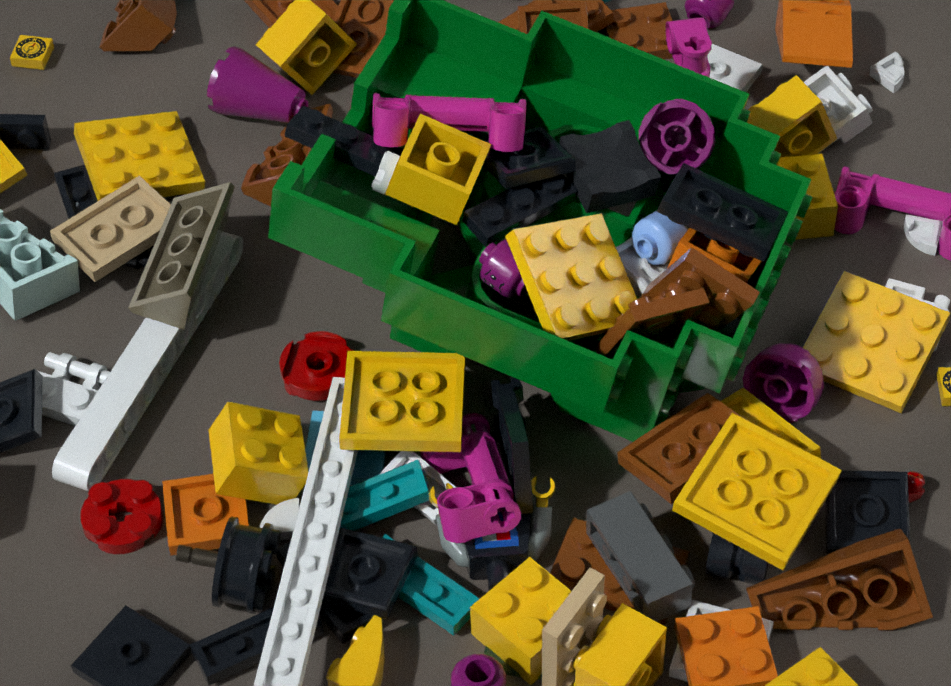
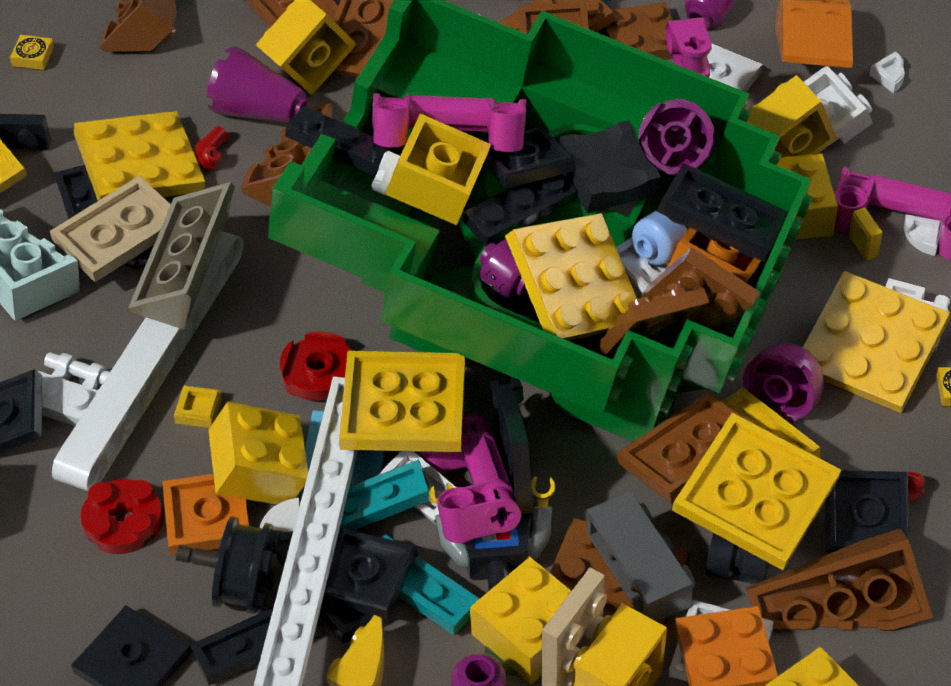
none -> yellow tile [174,385,222,428]
none -> red arm [195,126,229,169]
none -> yellow tile [849,207,883,261]

